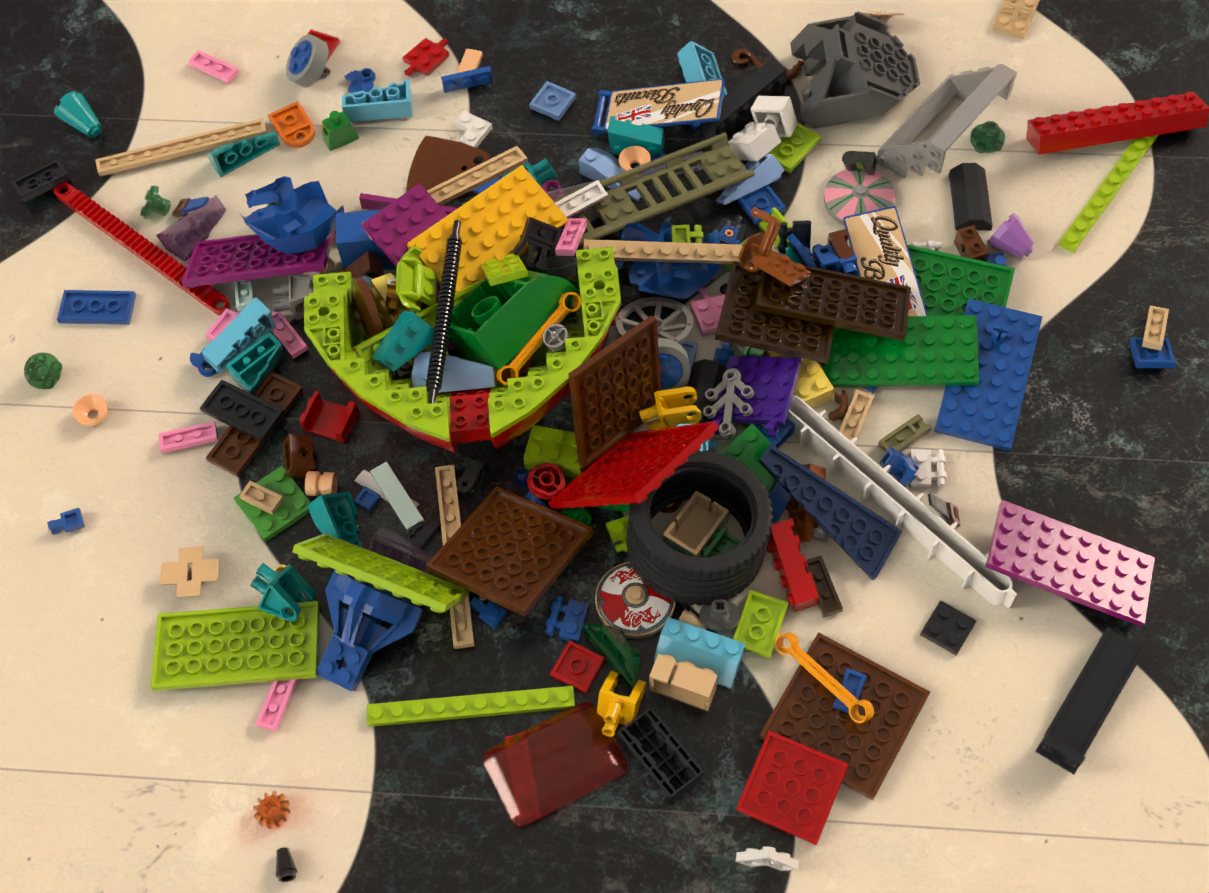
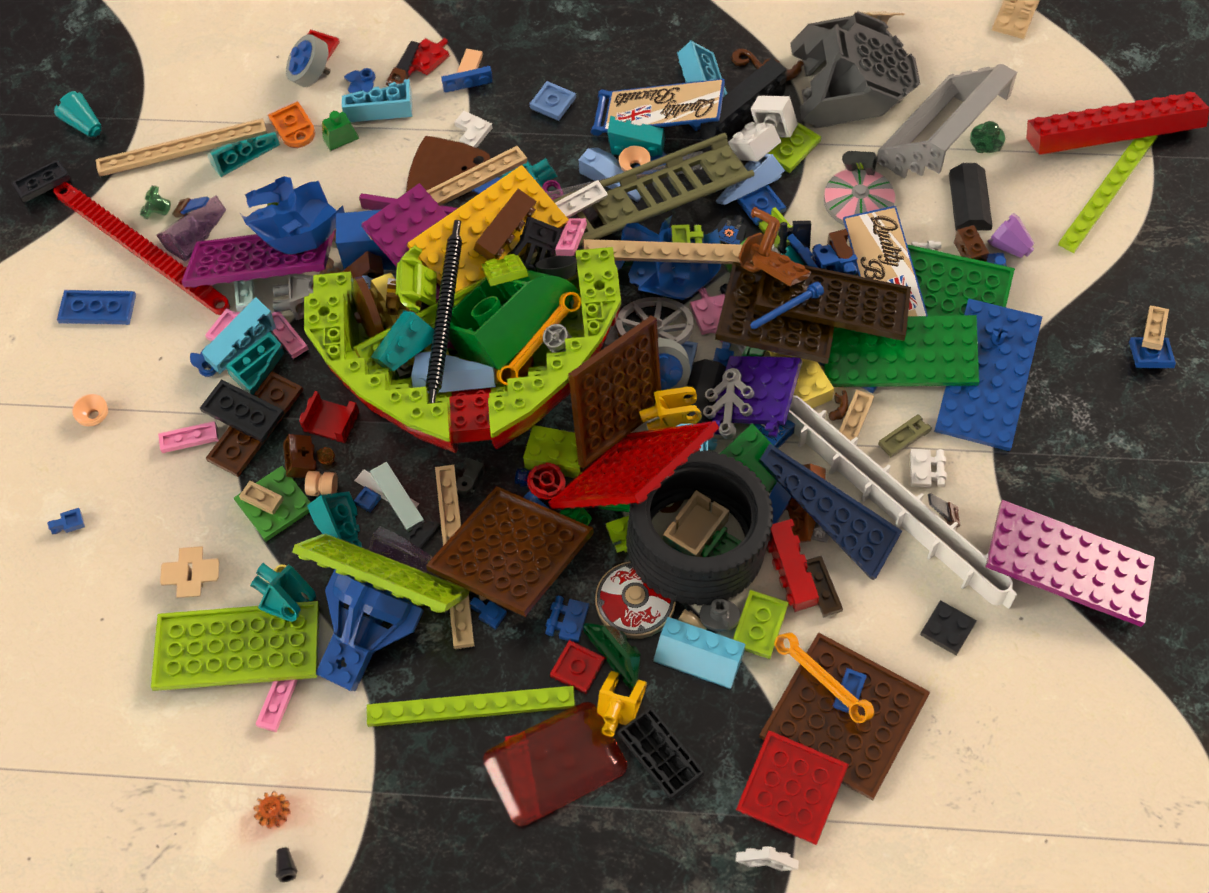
clear green plate [24,352,62,389] -> none
bright pink plate [188,50,239,83] -> none
tan piece [649,654,718,711] -> none
blue brick [879,446,919,487] -> none
black panel [1035,627,1146,775] -> none
none -> clear orange plate [317,447,335,465]
none -> black piece [386,41,421,86]
none -> reddish brown brick [474,188,536,260]
none -> blue piece [750,282,824,329]

